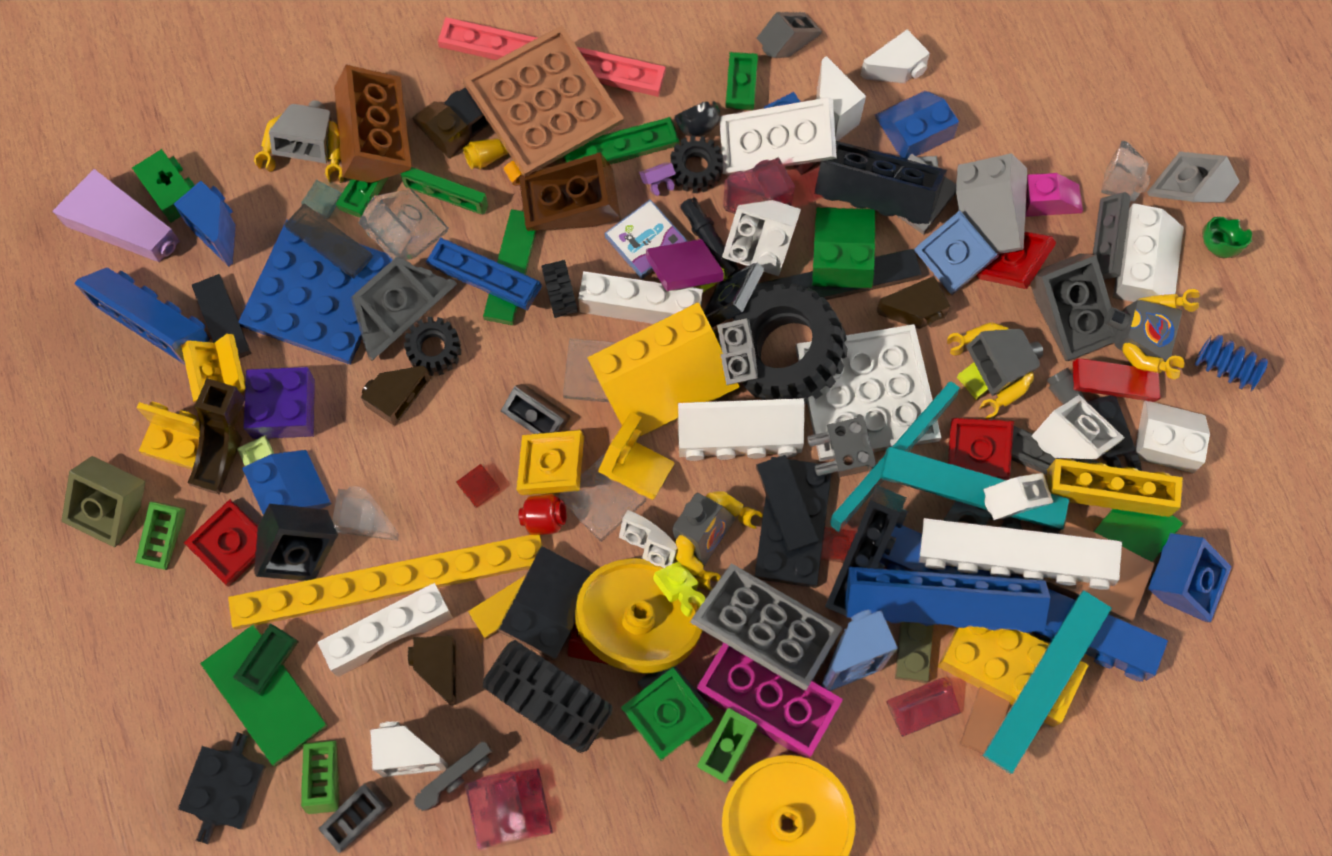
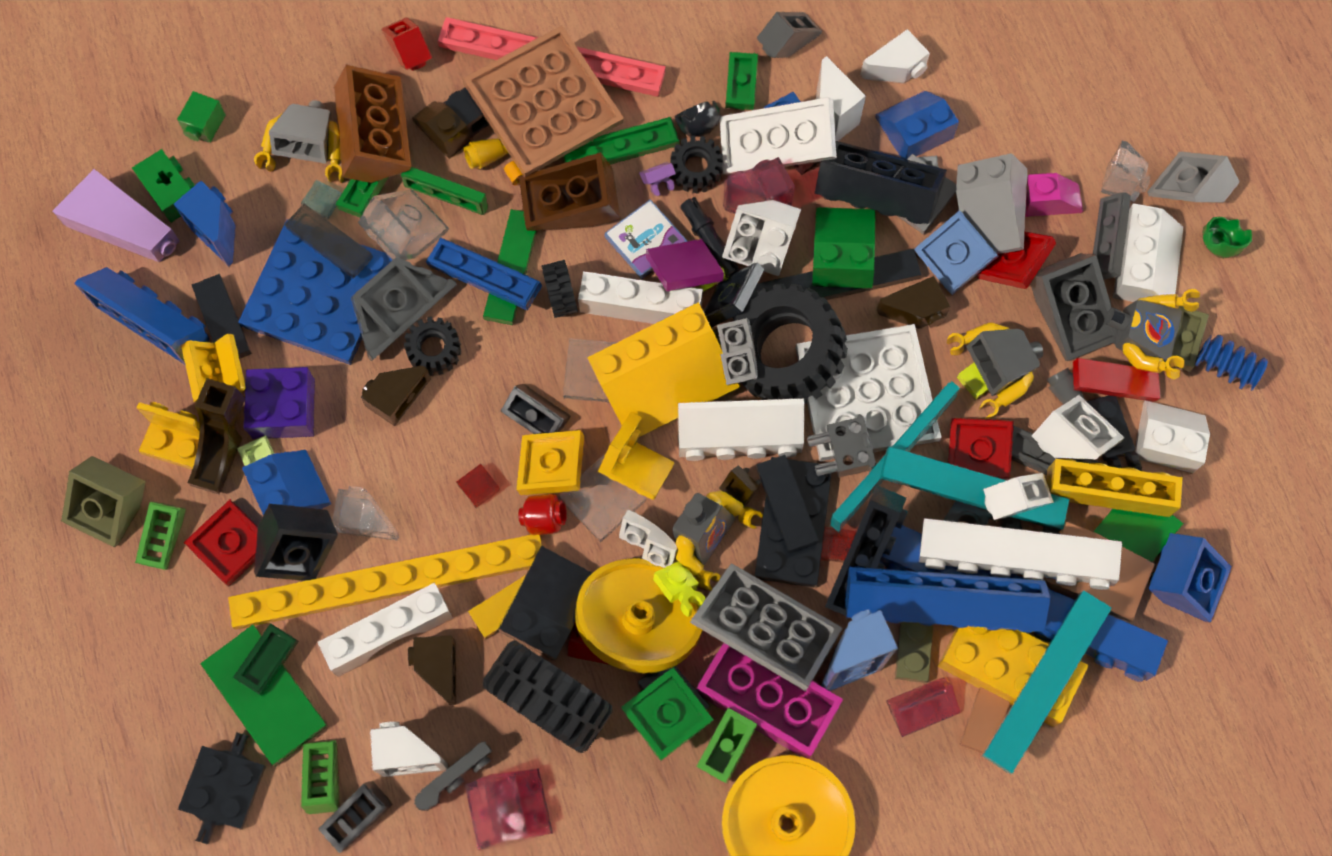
none -> green brick [177,91,226,143]
none -> red slope [381,17,432,71]
none -> dark brown tile [719,465,761,507]
none -> olive plate [1171,306,1209,372]

